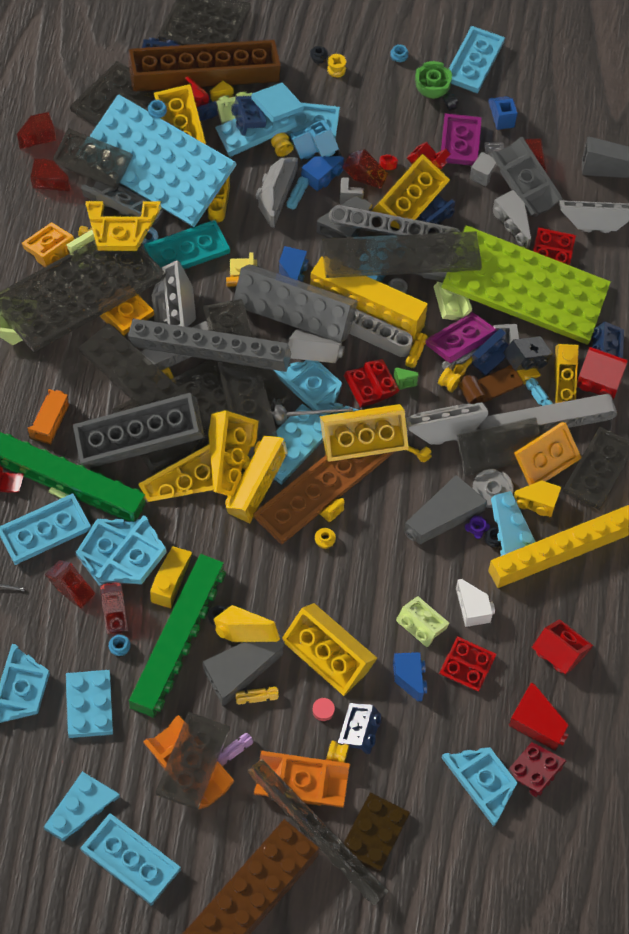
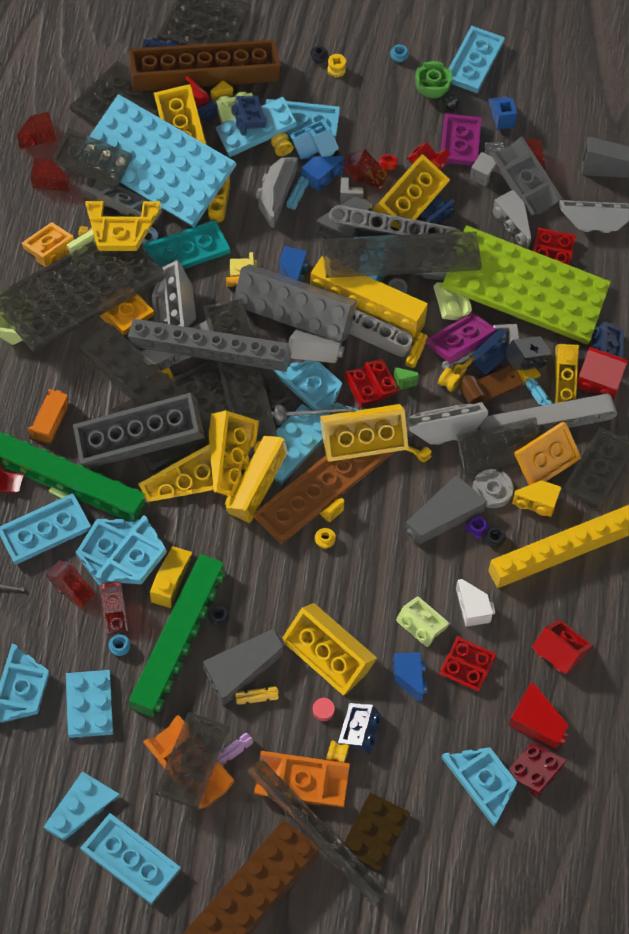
dark azure plate [148,100,167,118] -> none
yellow slope [214,605,280,642] -> none
medium azure tile [251,83,304,122] -> none
medium azure wing [491,491,535,556] -> none

